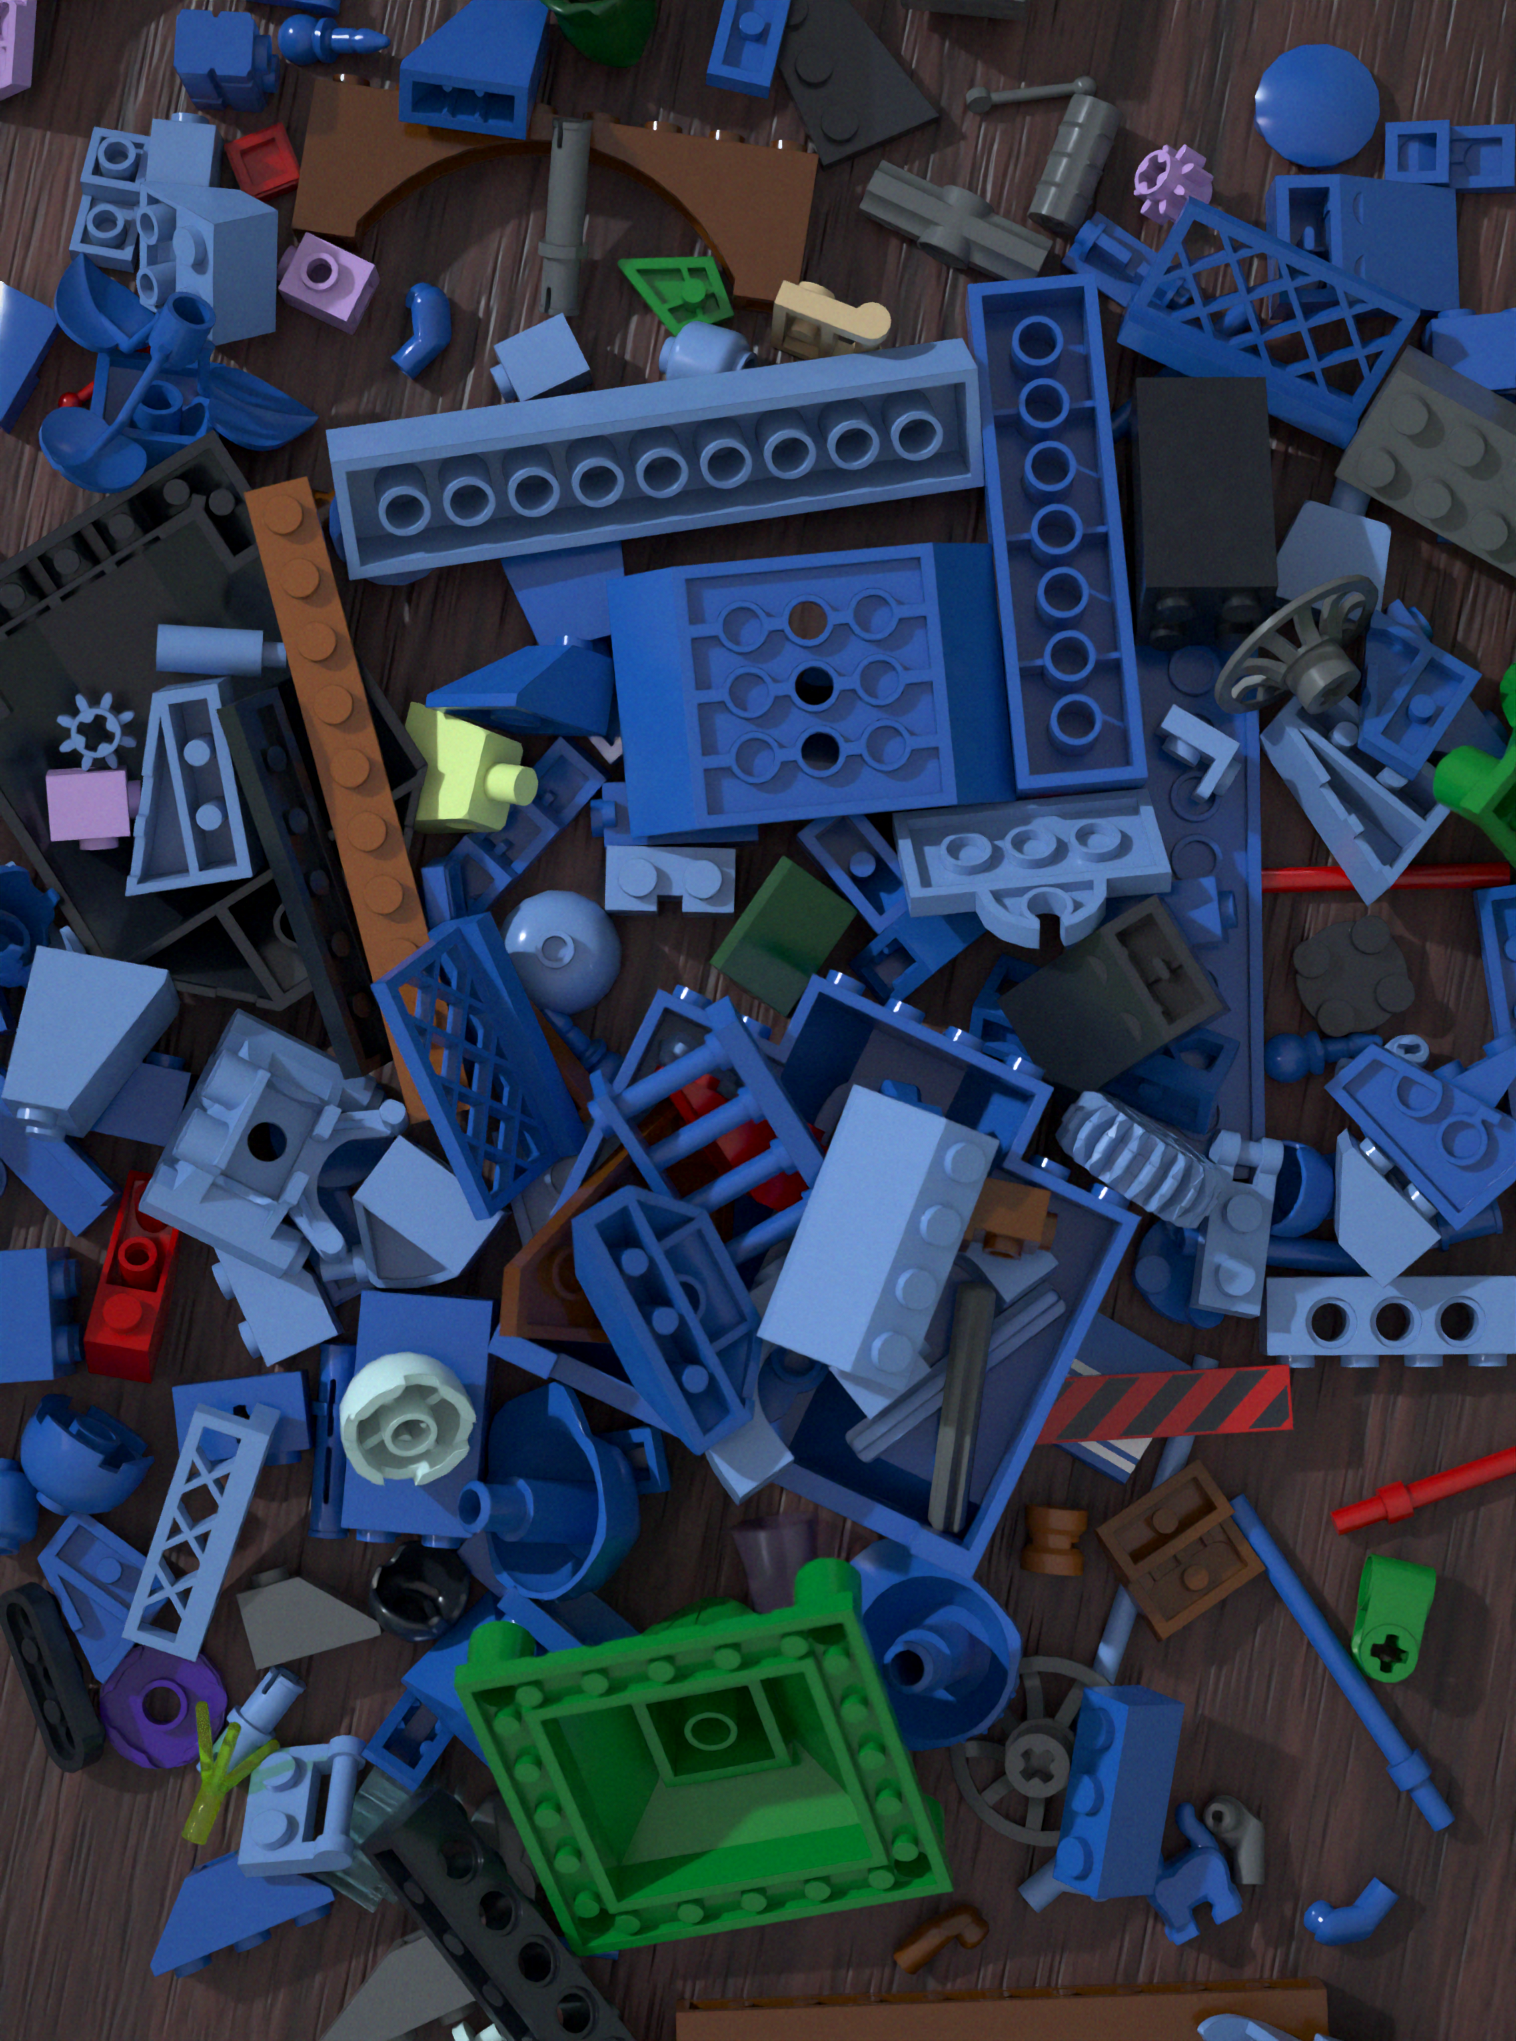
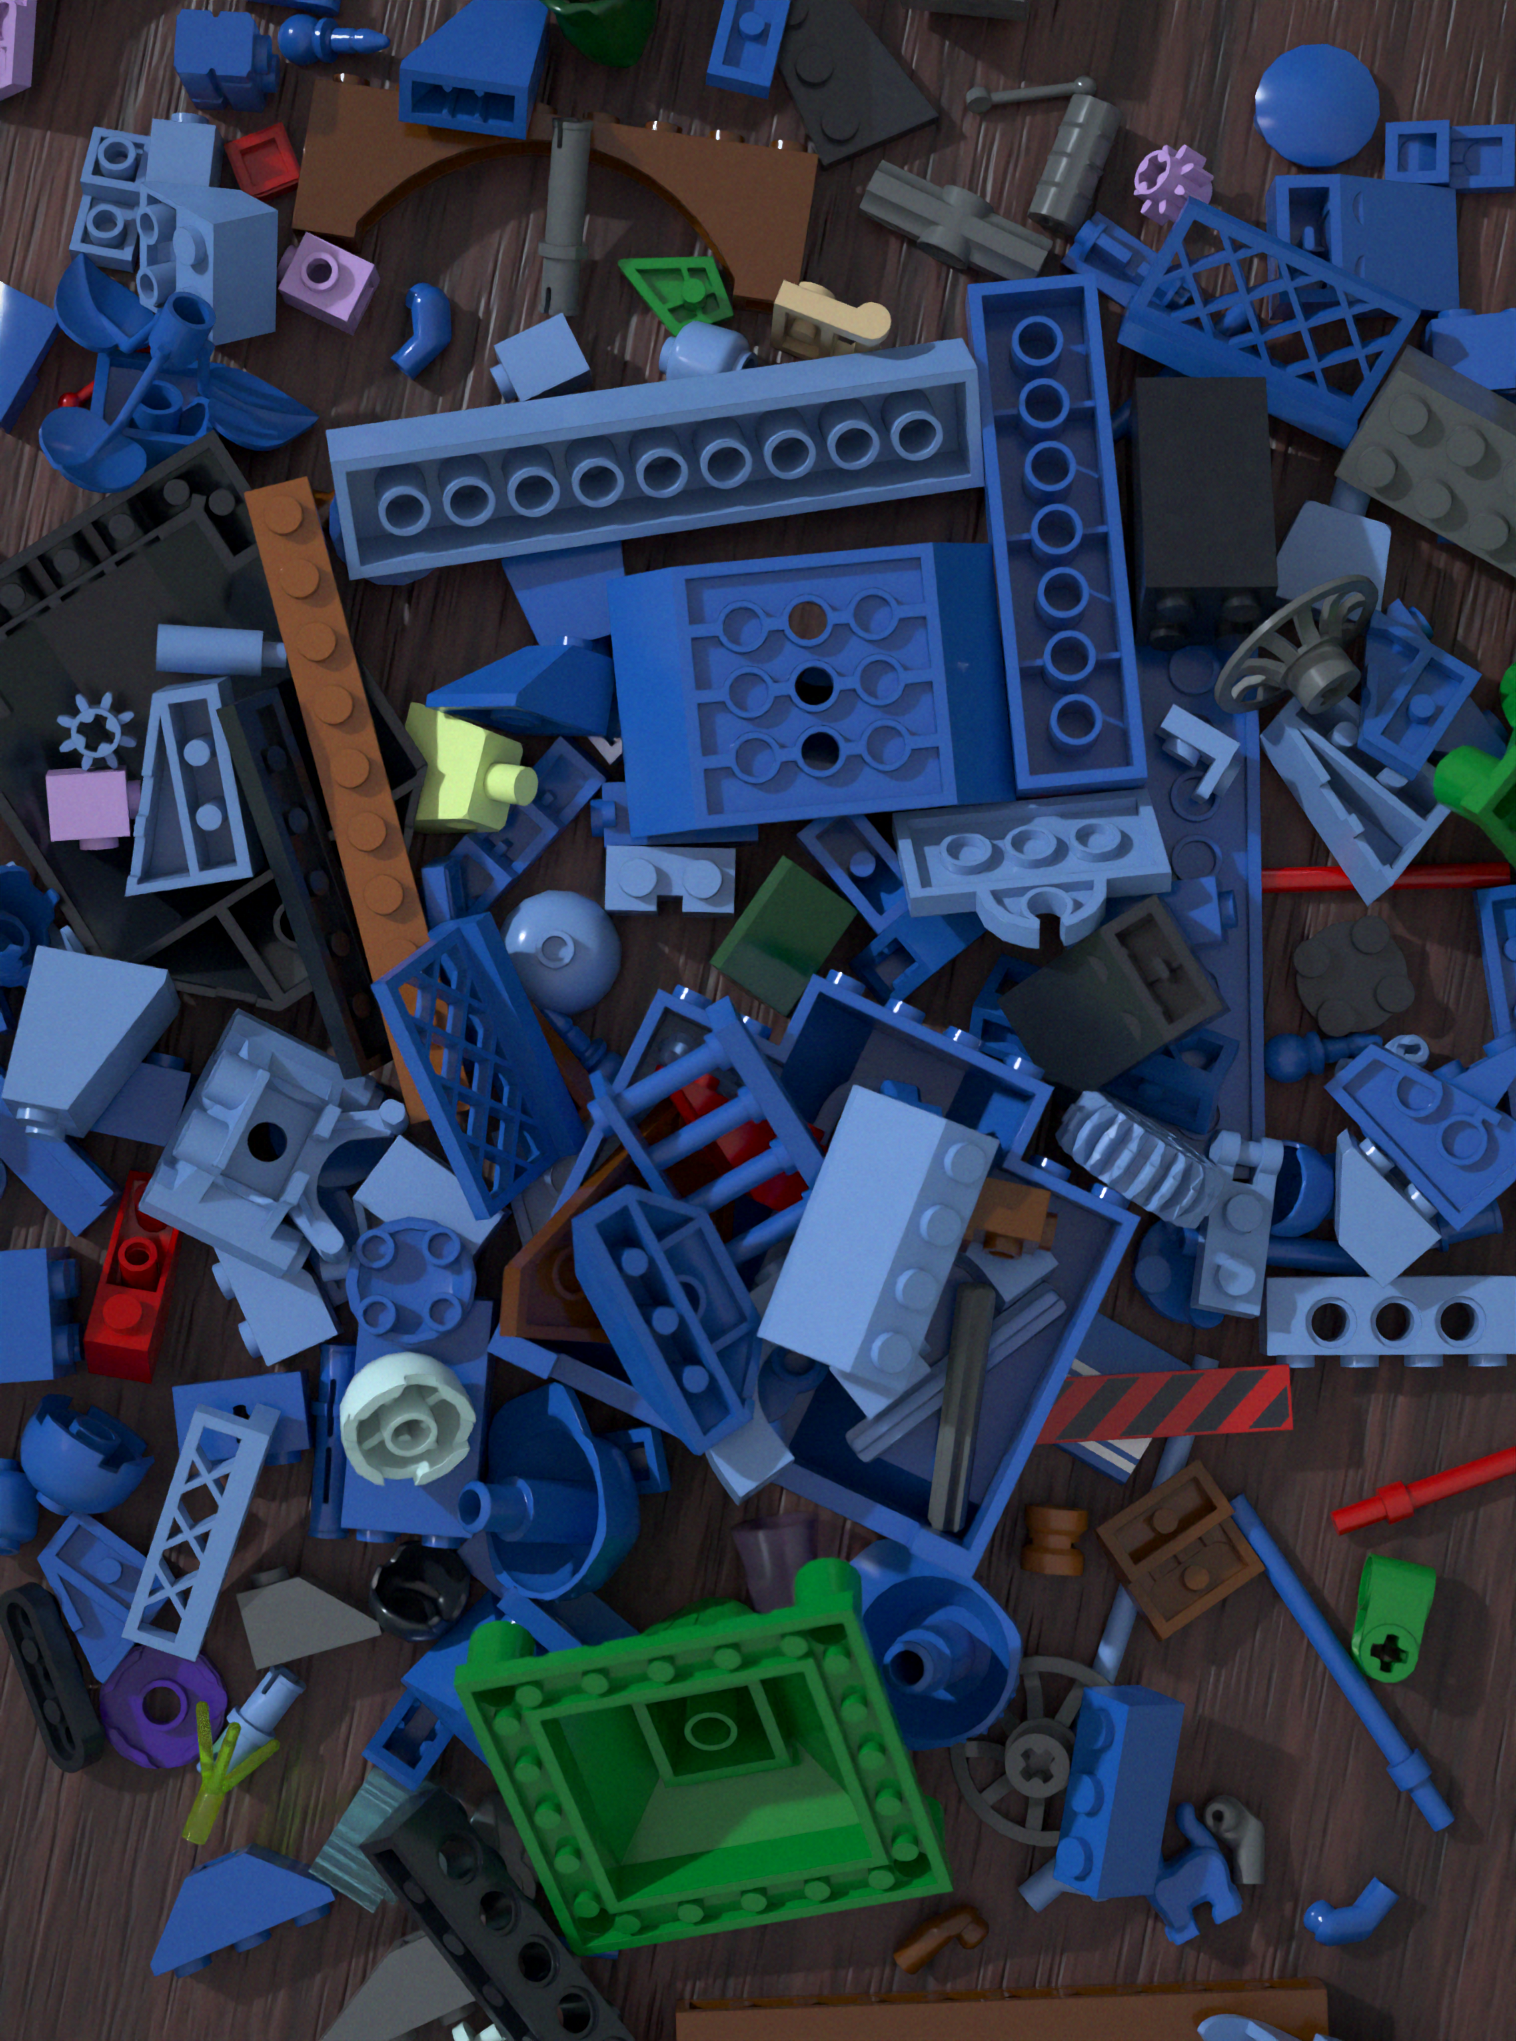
medium blue plate [237,1735,367,1878] -> none
none -> blue dish [345,1216,477,1348]

